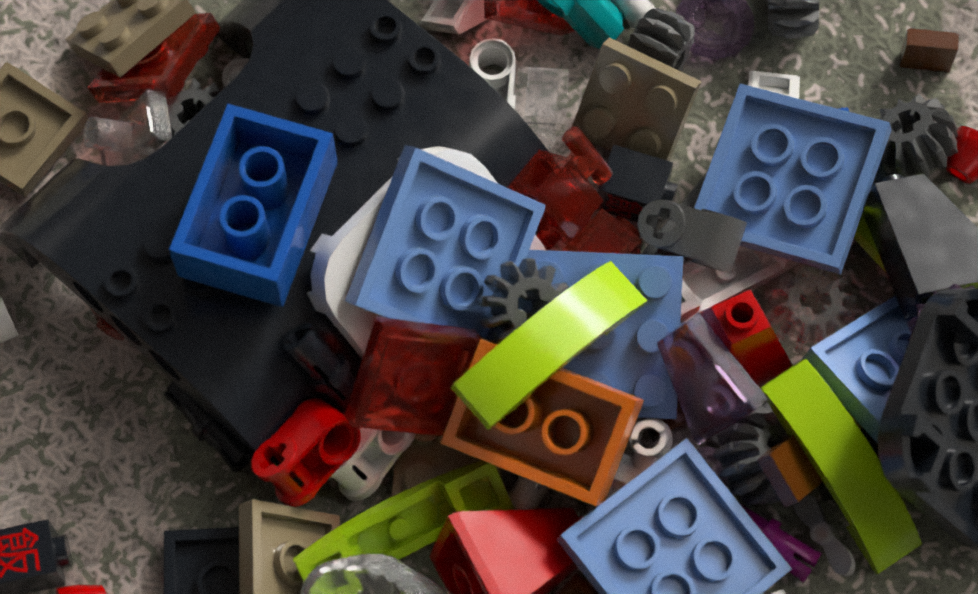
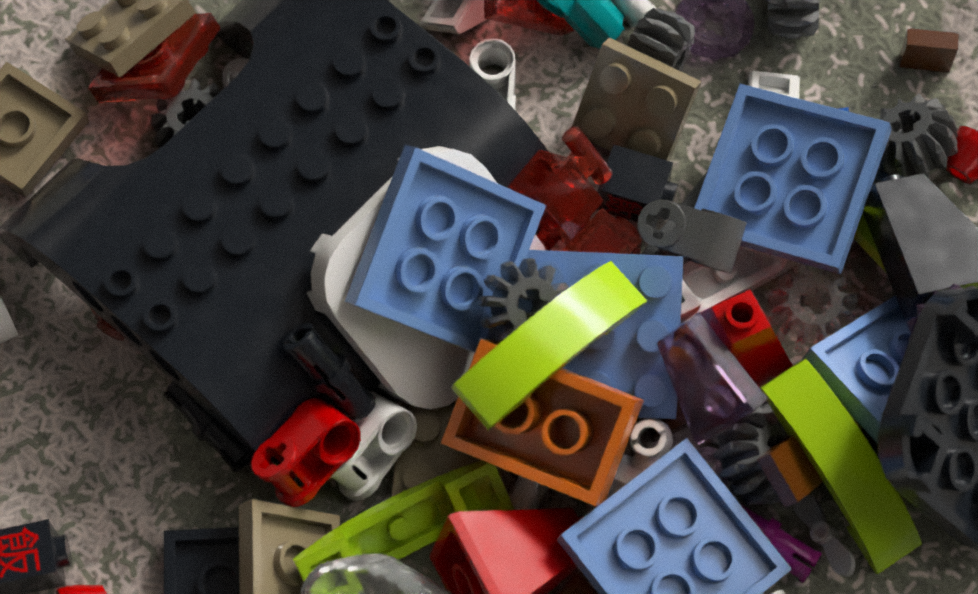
clear tile [83,90,172,166] -> none
blue brick [169,104,338,307] -> none
clear red plate [345,316,483,436] -> none
clear brick [515,66,569,150] -> none

